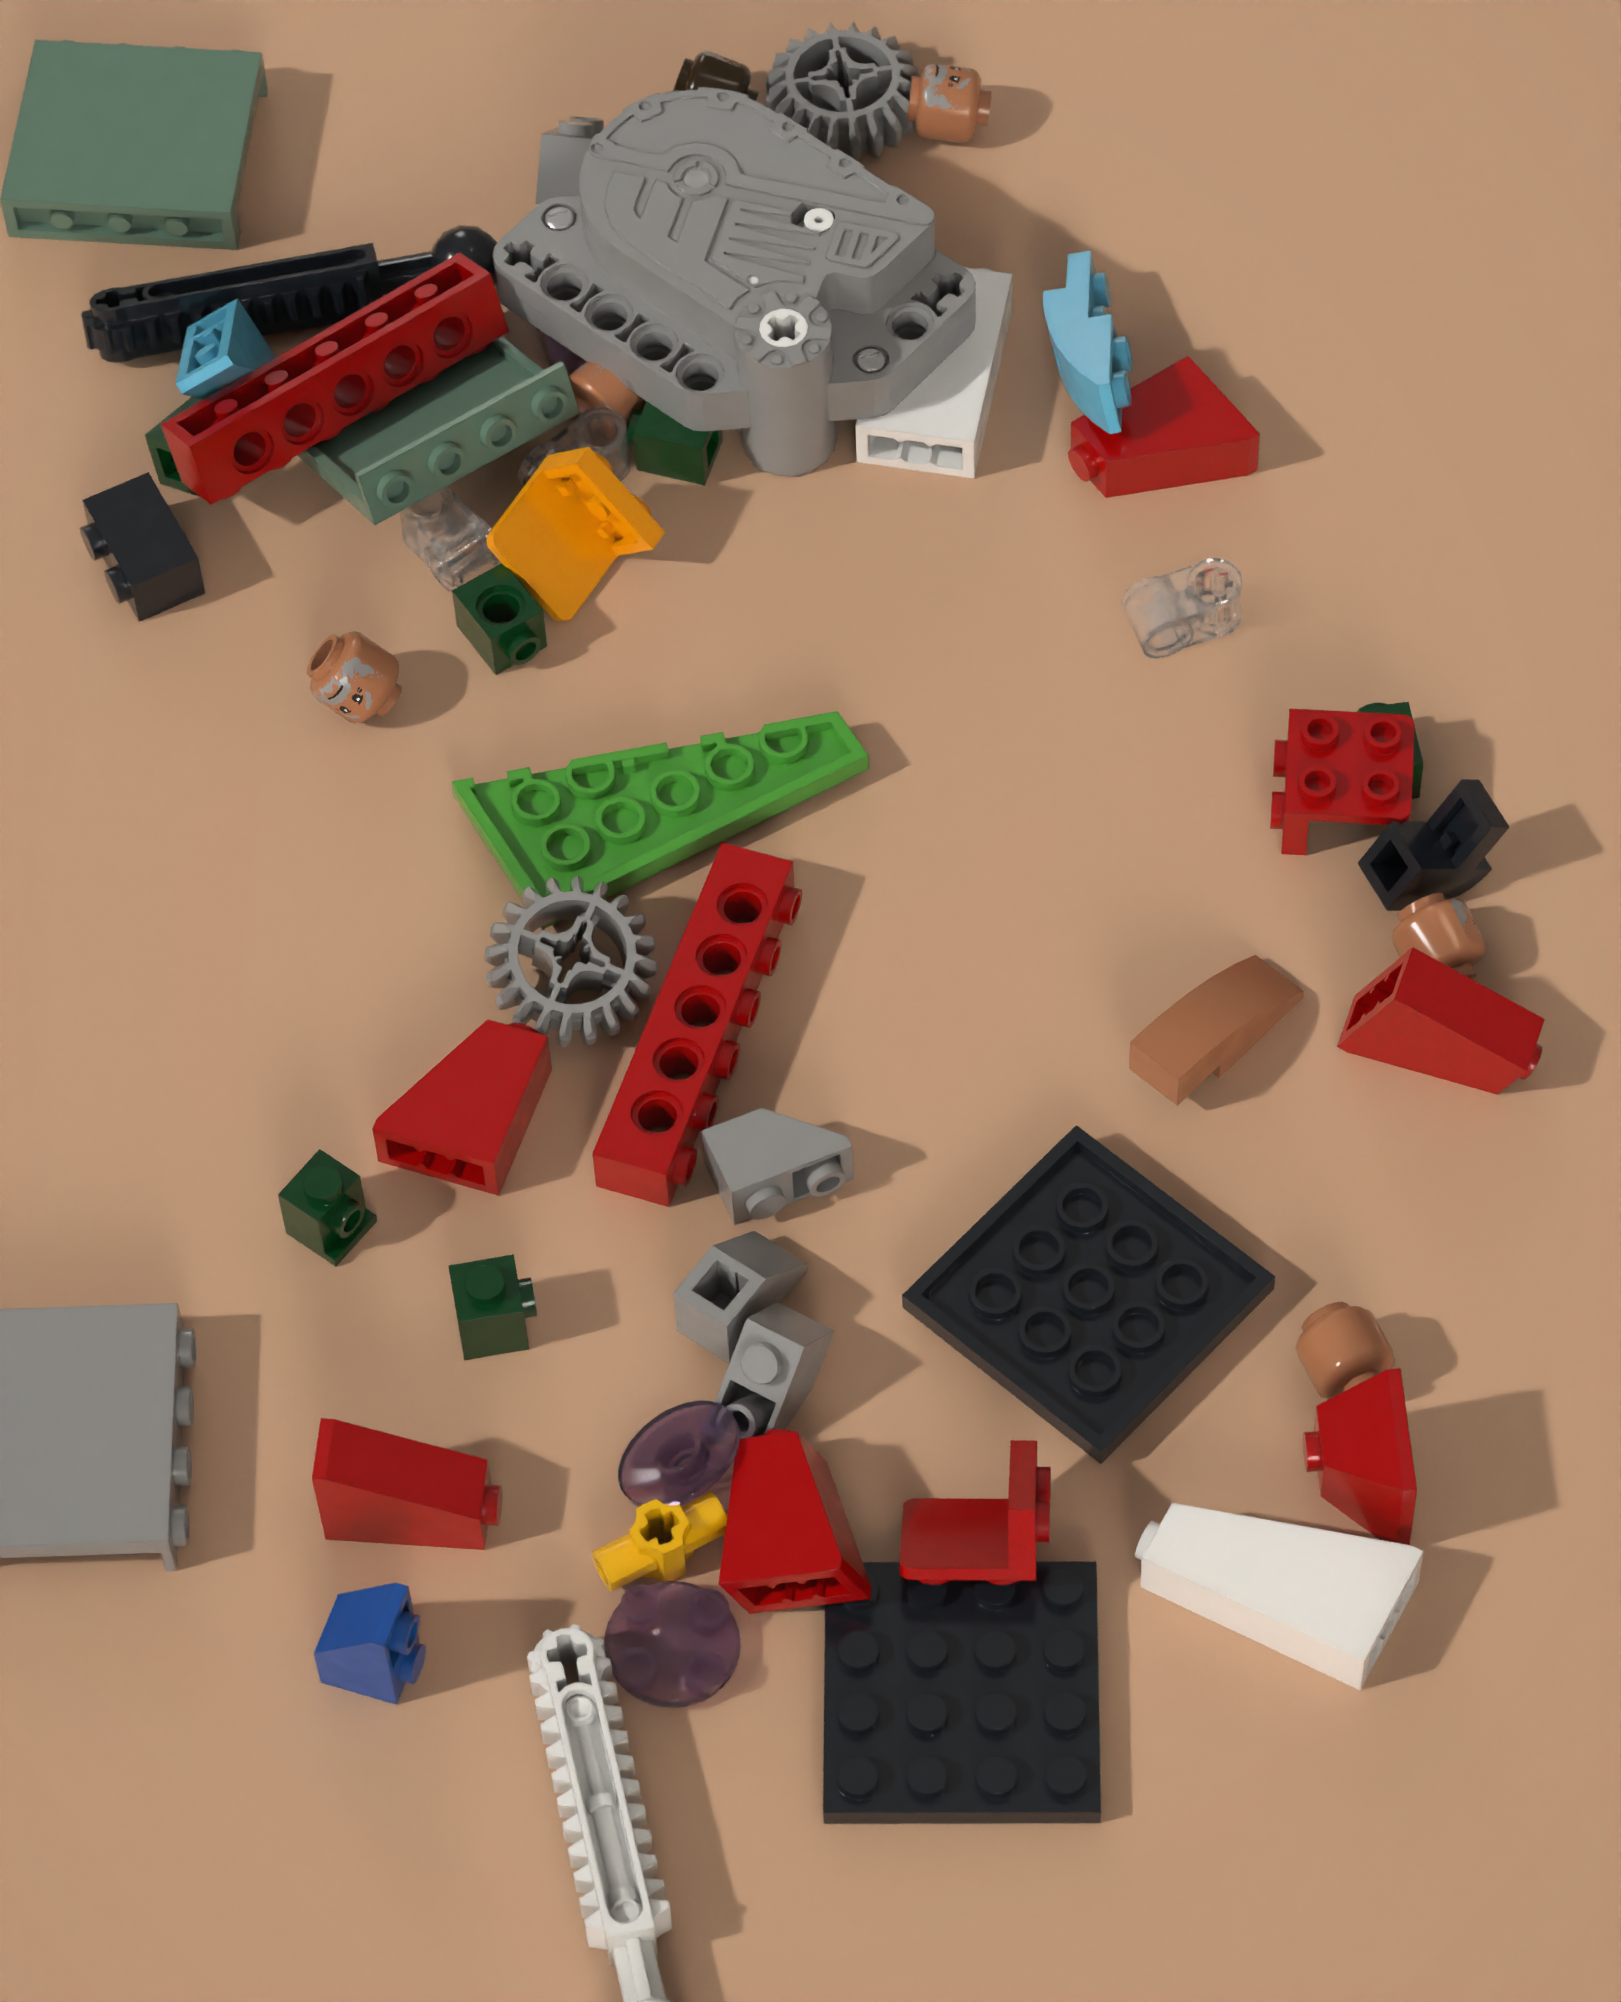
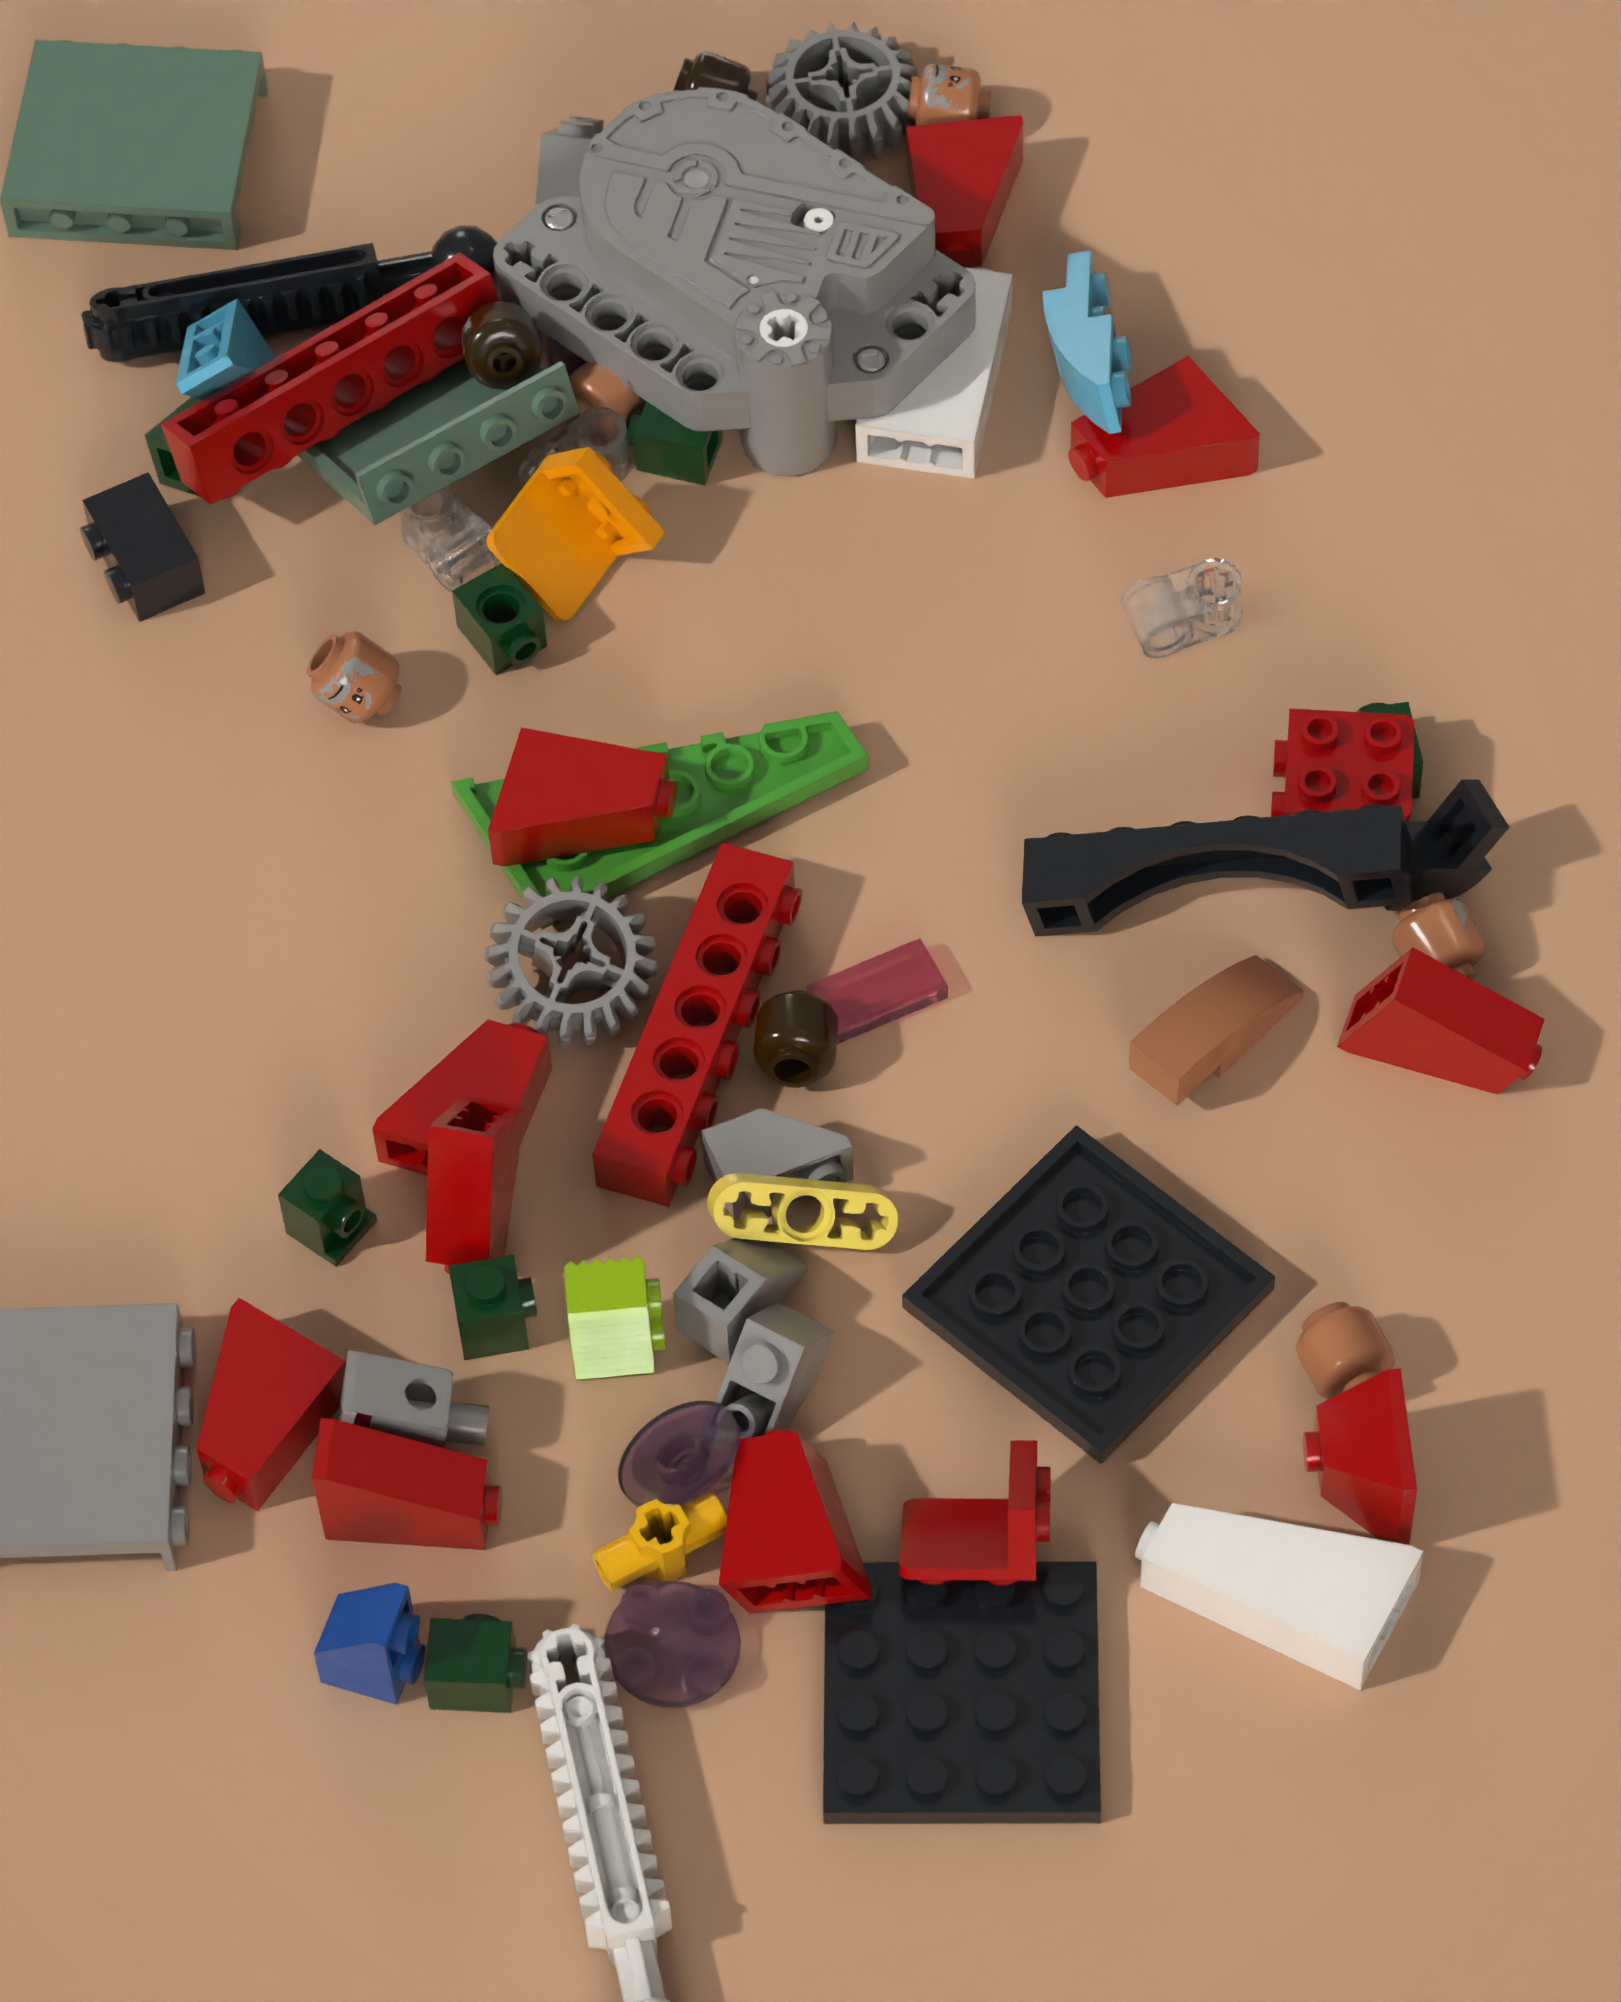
none -> red slope [196,1298,346,1511]
none -> light grey torso [338,1350,489,1448]
none -> dark green brick [424,1614,528,1713]
none -> red slope [426,1096,525,1274]
none -> dark brown head [462,301,542,390]
none -> red slope [488,727,678,866]
none -> lime brick [564,1255,666,1380]
none -> light yellow beam [707,1173,899,1250]
none -> dark brown head [753,990,839,1088]
none -> clear pink tile [806,938,948,1045]
none -> red slope [906,115,1023,268]
none -> black arch [1022,804,1411,936]

